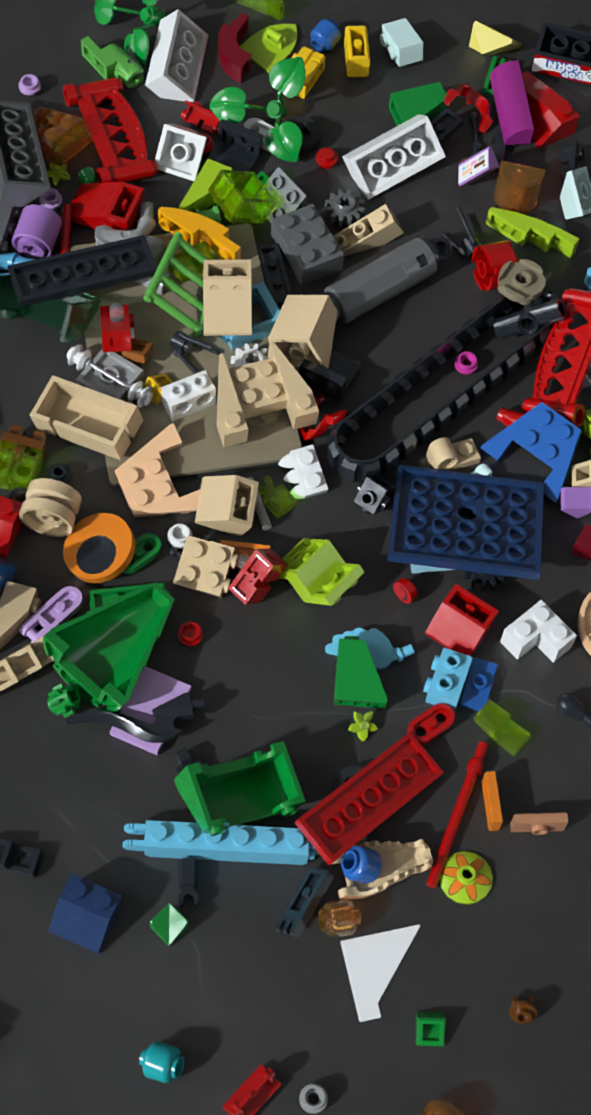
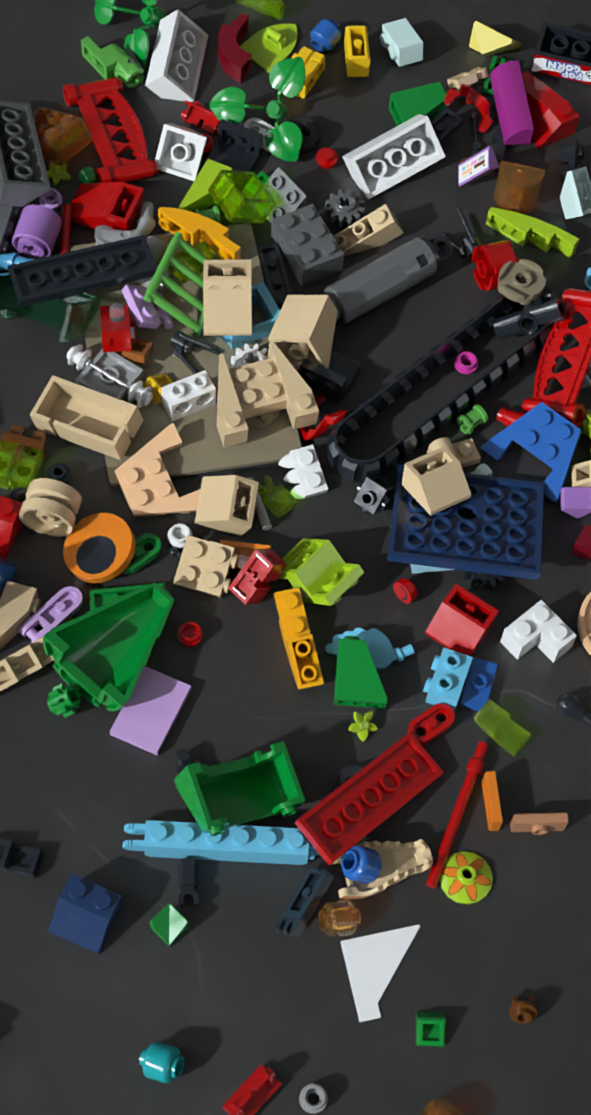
lavender plate [19,74,41,95] -> none
black piece [66,692,205,743] -> none
none -> lavender plate [122,284,174,329]
none -> light orange slope [274,588,324,690]
none -> tan slope [402,446,471,516]
none -> tan plate [447,67,488,89]
none -> bright green bush [456,404,489,435]

